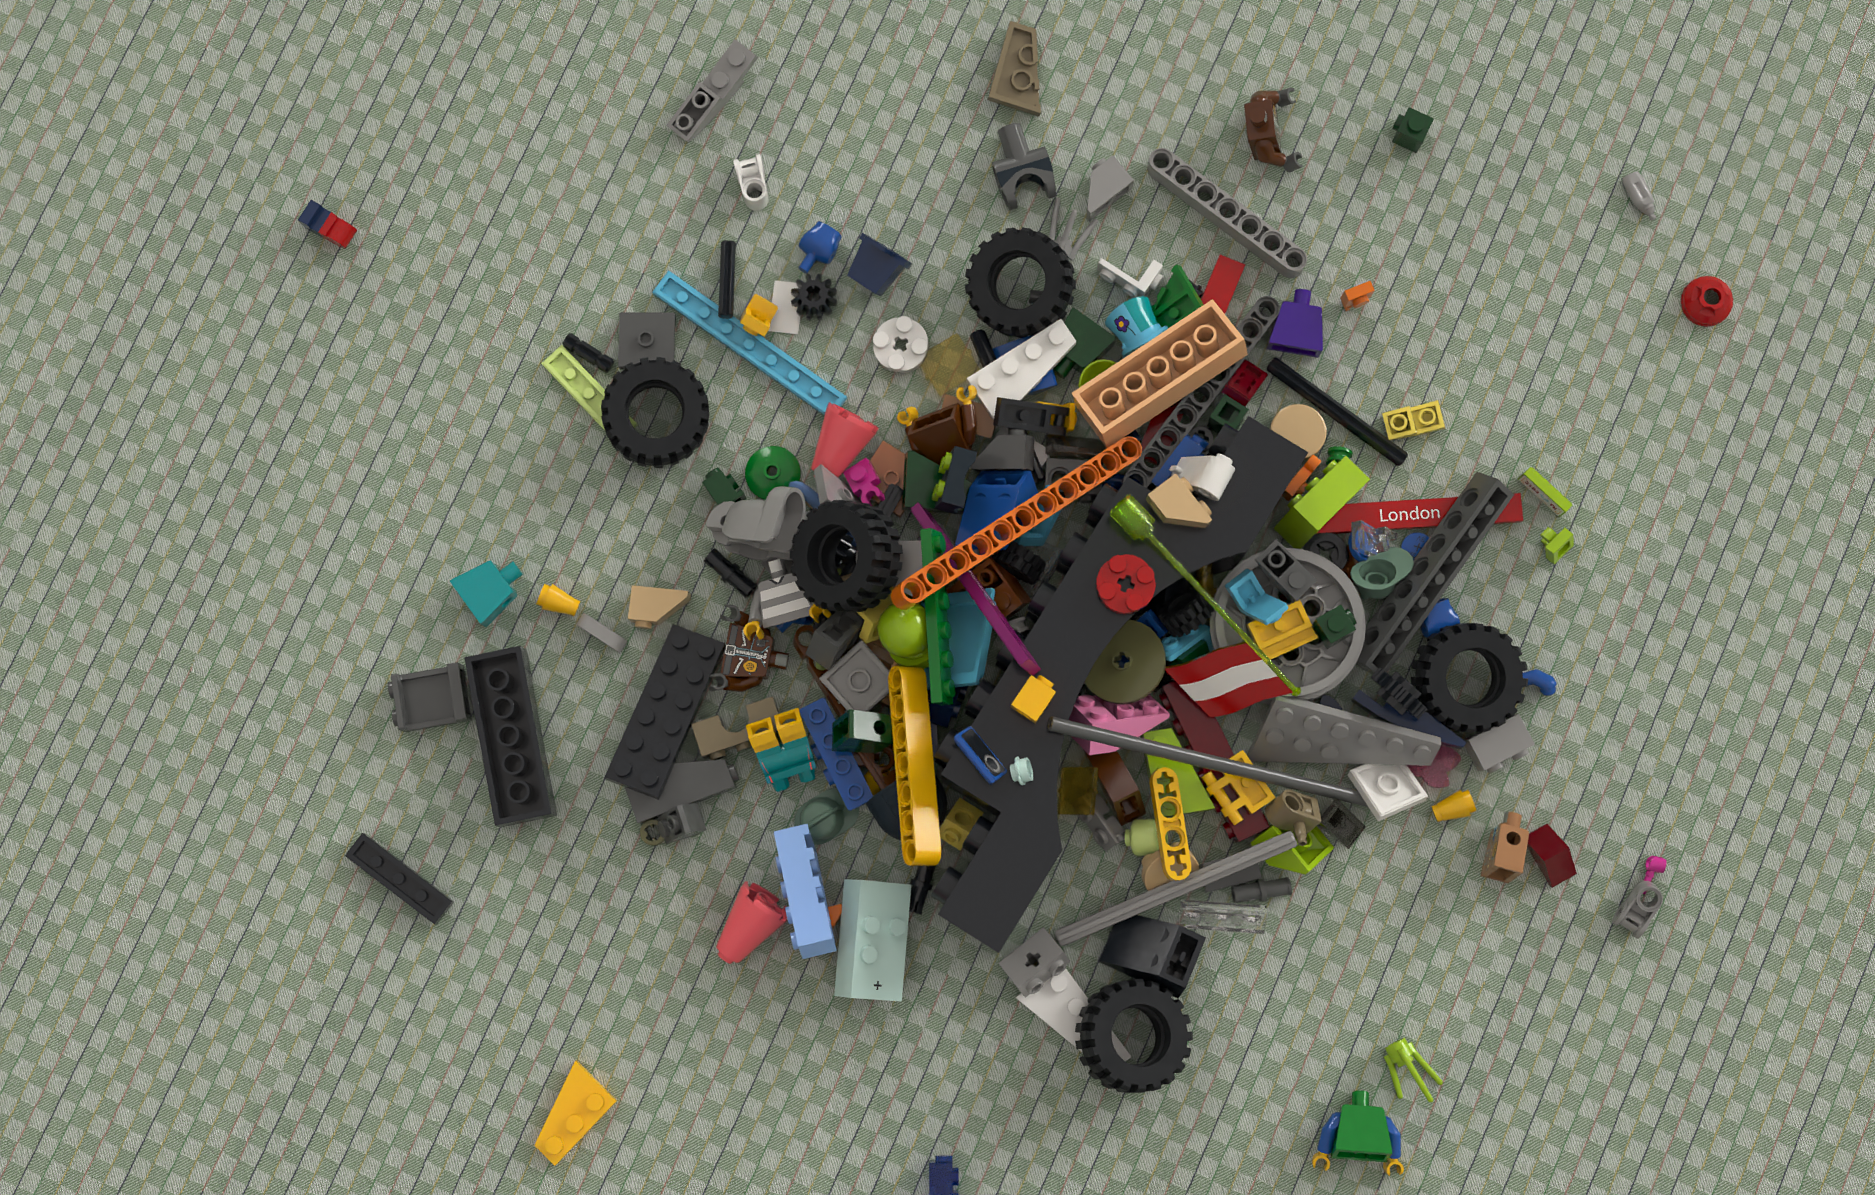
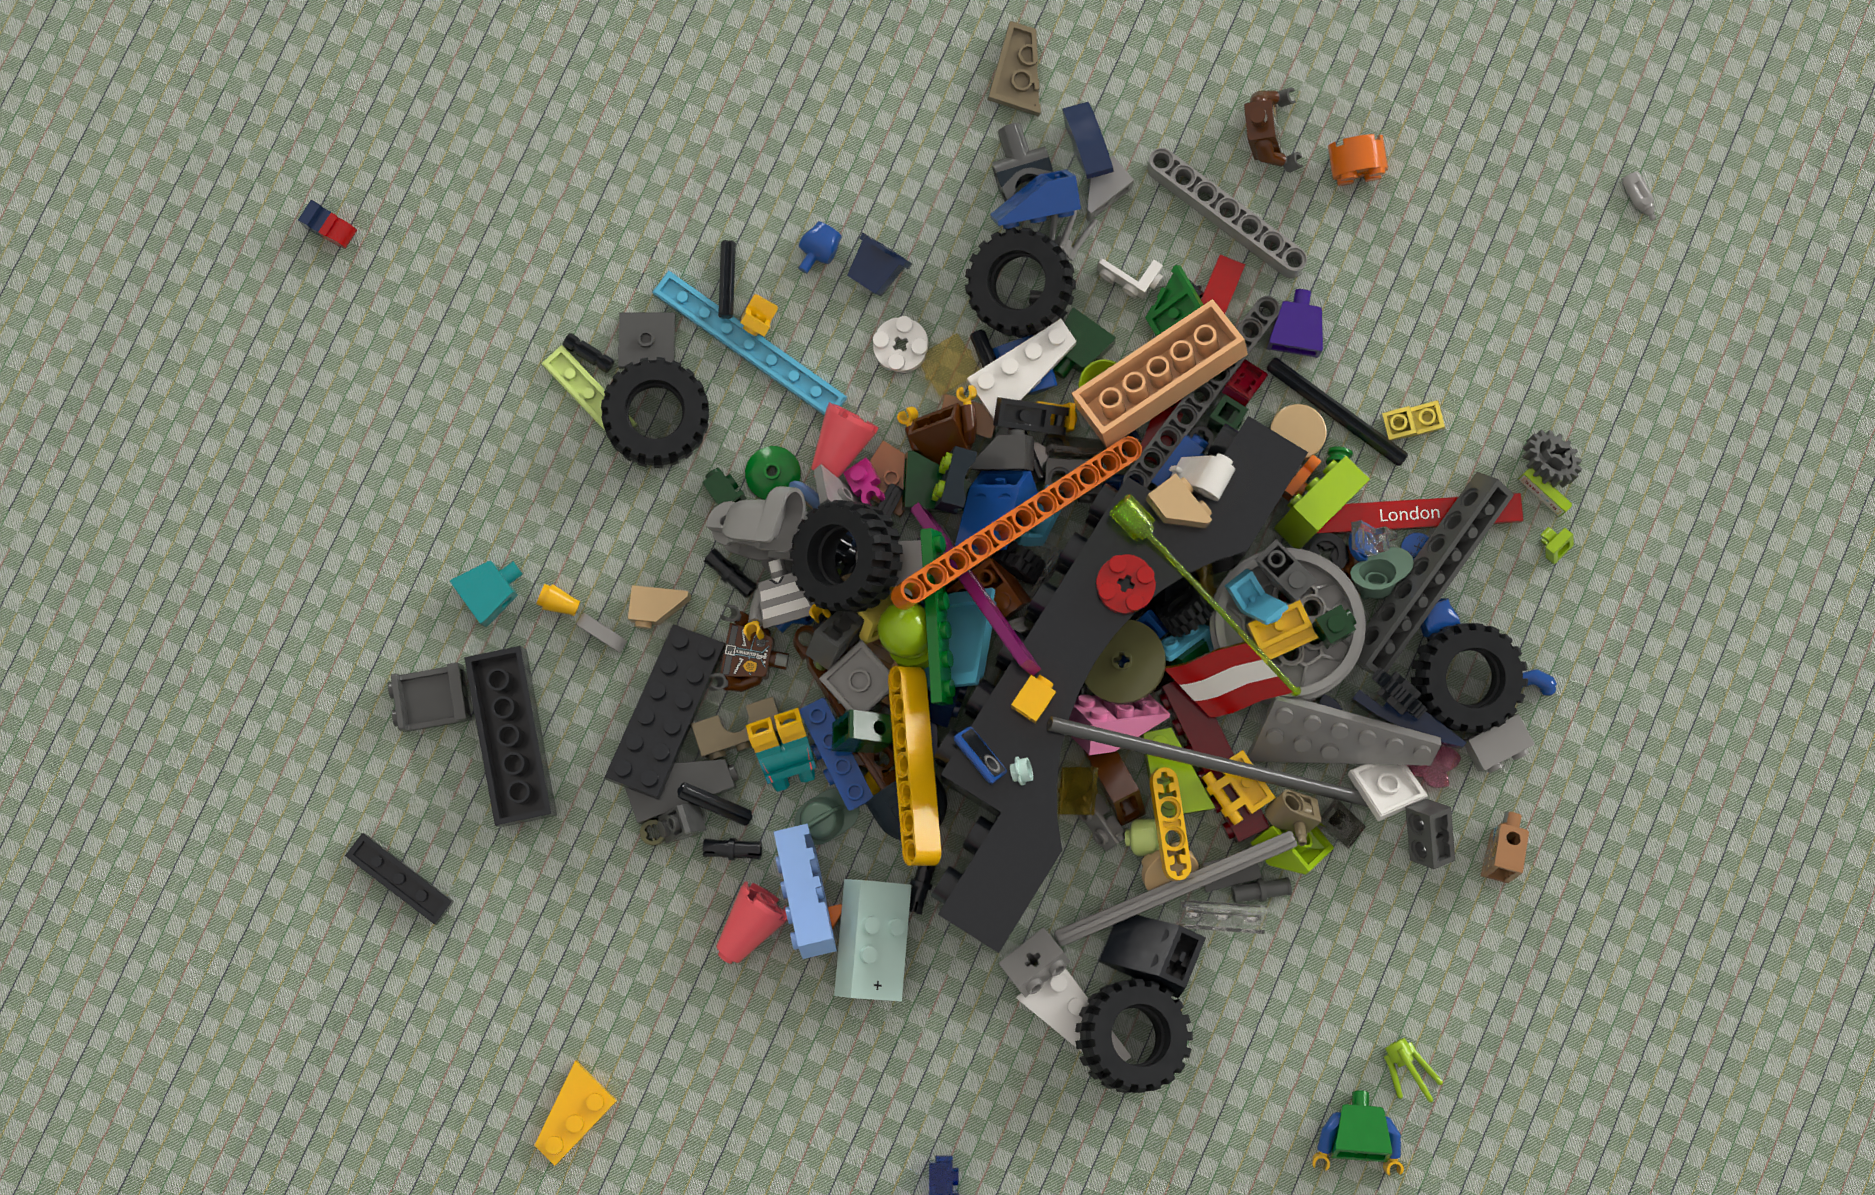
light grey slope [666,39,759,143] -> none
white piece [733,154,769,211] -> none
white sticker [768,280,801,334] -> none
black gear [791,273,837,321] -> none
light yellow brick [940,797,984,850] -> none
hat [1105,296,1168,358] -> none
orange plate [1340,281,1375,311] -> none
dark green brick [1392,107,1434,153] -> none
yellow cone [1431,789,1477,822] -> none
dark red slope [1527,824,1577,888] -> none
light grey piece [1612,881,1663,939] -> none
dark pink hand [1642,856,1666,894] -> none
red piece [1680,276,1733,327] -> none
none -> black axle [677,782,753,826]
none -> black pin [703,838,762,861]
none -> blue slope [990,169,1081,229]
none -> dark blue slope [1062,101,1114,179]
none -> orange brick [1328,134,1388,186]
none -> dark grey brick [1405,799,1455,869]
none -> dark grey gear [1523,430,1582,488]

